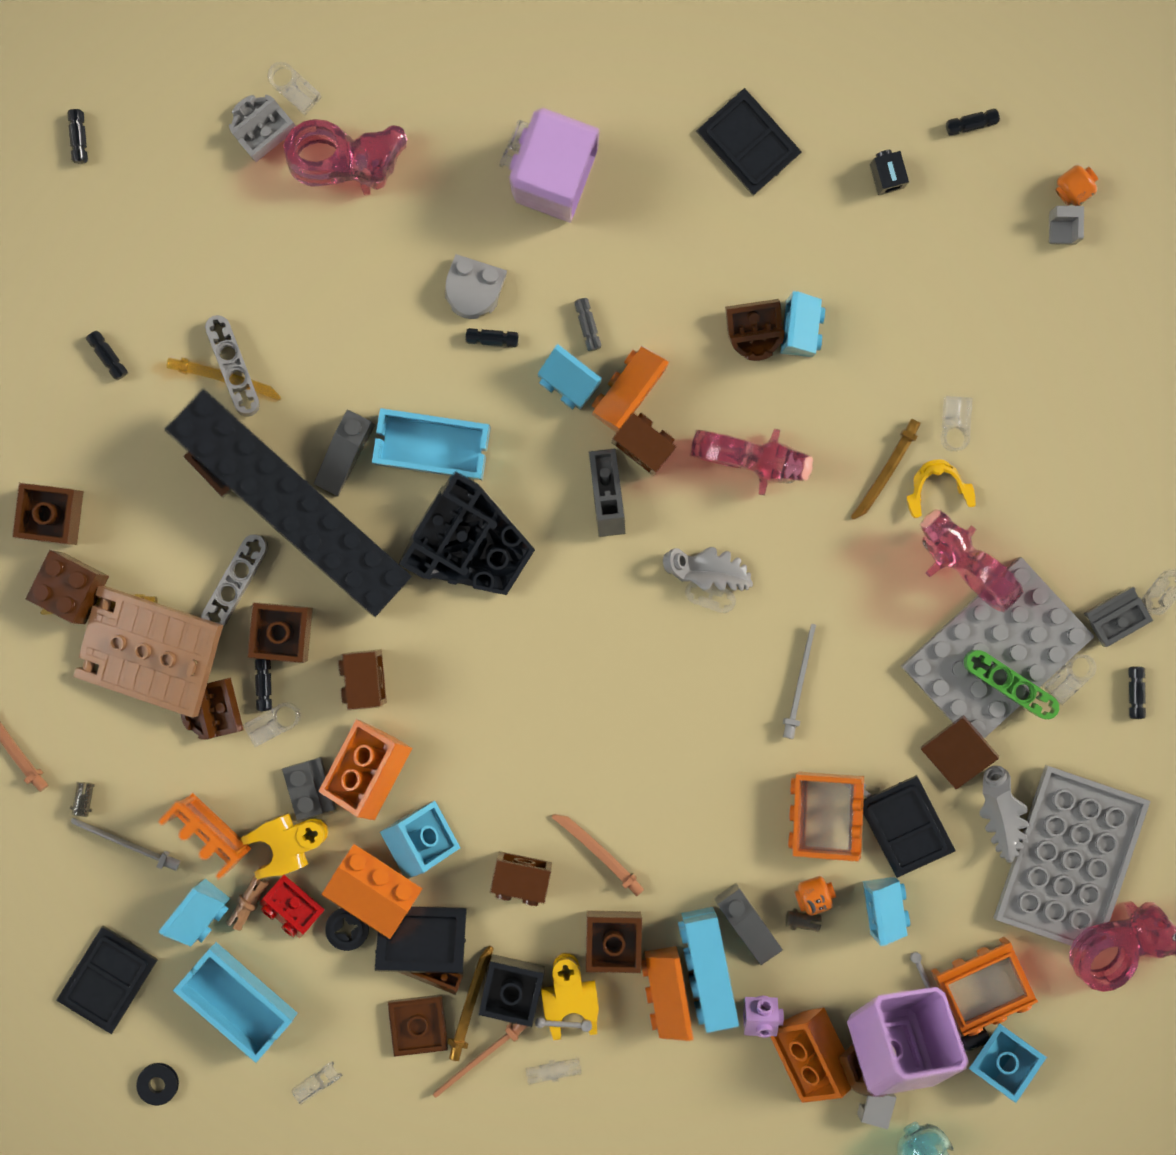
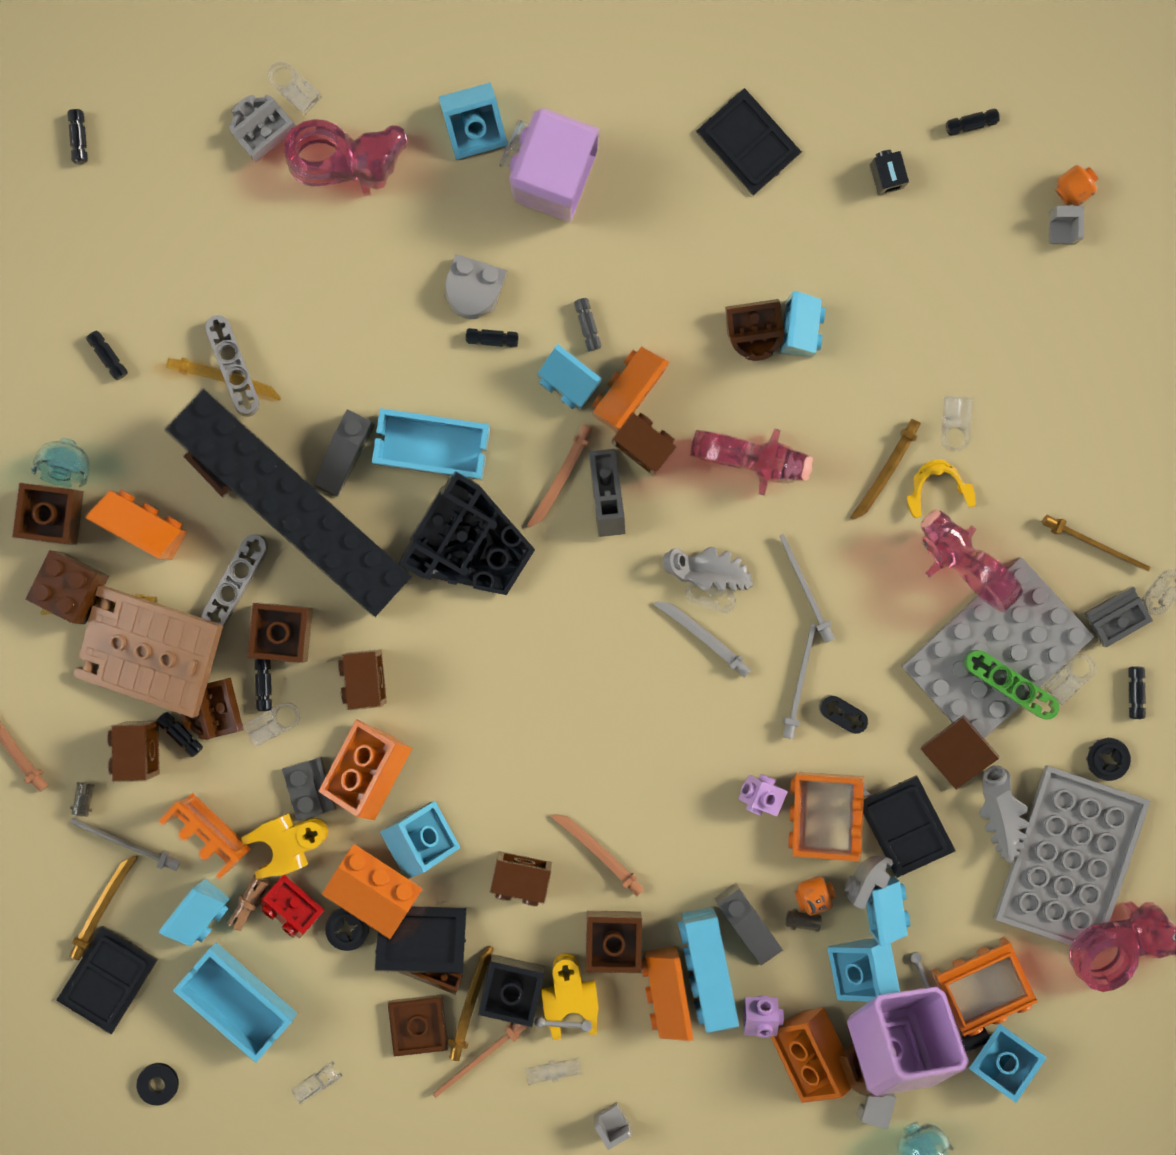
none -> clear light blue cylinder [31,438,90,487]
none -> pearl gold sword [70,855,138,960]
none -> orange slope [86,489,188,560]
none -> reddish brown brick [108,721,160,781]
none -> black axle [156,712,203,757]
none -> medium azure slope [439,82,508,160]
none -> nougat sword [527,424,592,527]
none -> light grey panel [594,1102,632,1150]
none -> light grey sword [654,602,751,678]
none -> lavender brick [738,774,788,816]
none -> light grey sword [779,534,835,643]
none -> black beam [819,695,868,734]
none -> medium azure slope [827,938,900,1002]
none -> light grey slope [844,856,893,910]
none -> pearl gold sword [1042,515,1151,571]
none -> black gear [1086,737,1131,781]

